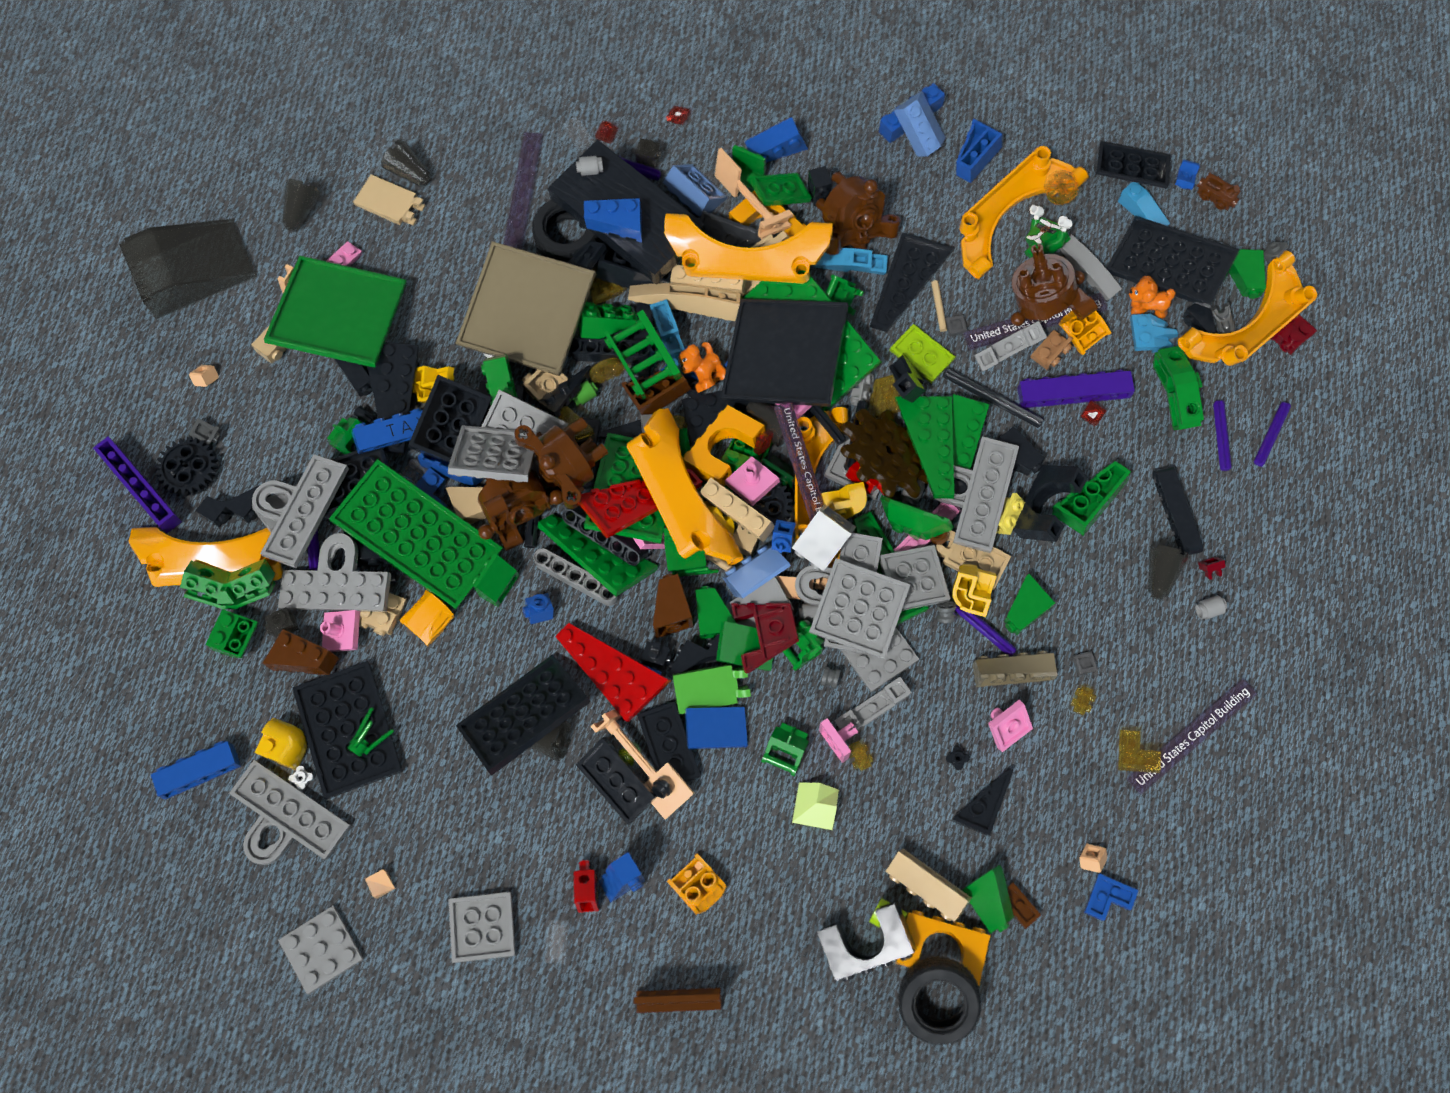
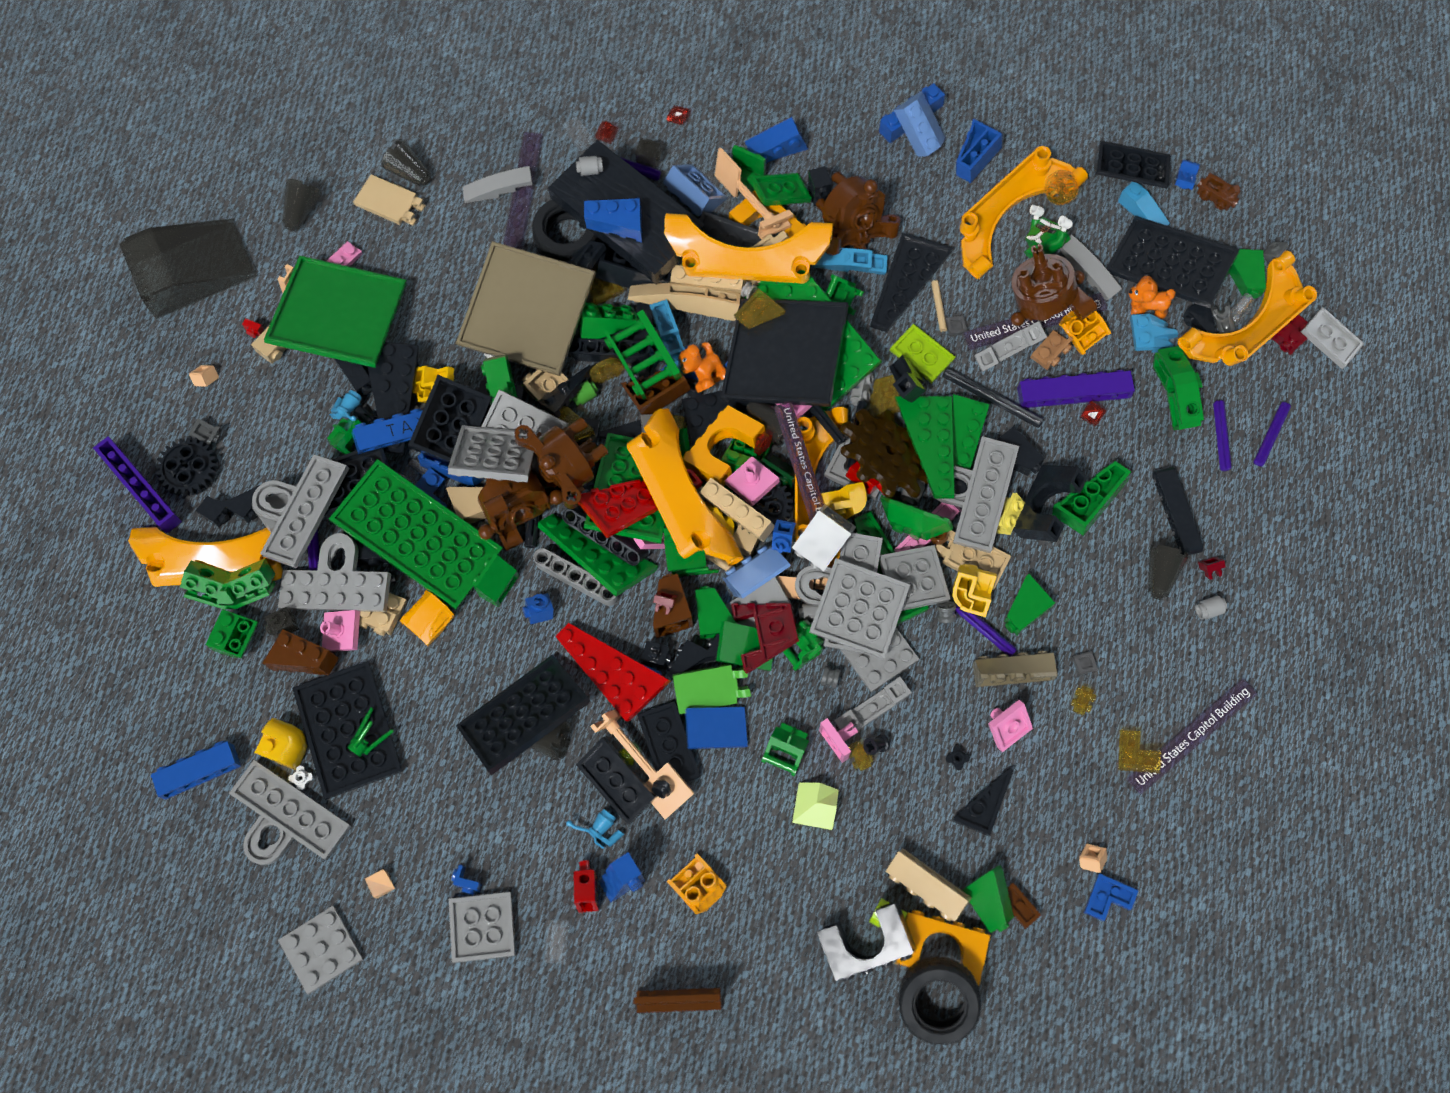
none -> red plate [242,318,264,338]
none -> dark azure piece [329,390,362,421]
none -> blue bracket [452,865,482,895]
none -> light grey slope [463,166,533,203]
none -> dark azure piece [566,809,624,849]
none -> tile [653,591,677,615]
none -> clear yellow wing [734,288,786,329]
none -> light grey bush [741,281,757,299]
none -> black bush [863,734,890,756]
none -> clear piece [1230,293,1253,327]
none -> light grey tile [1301,307,1364,369]

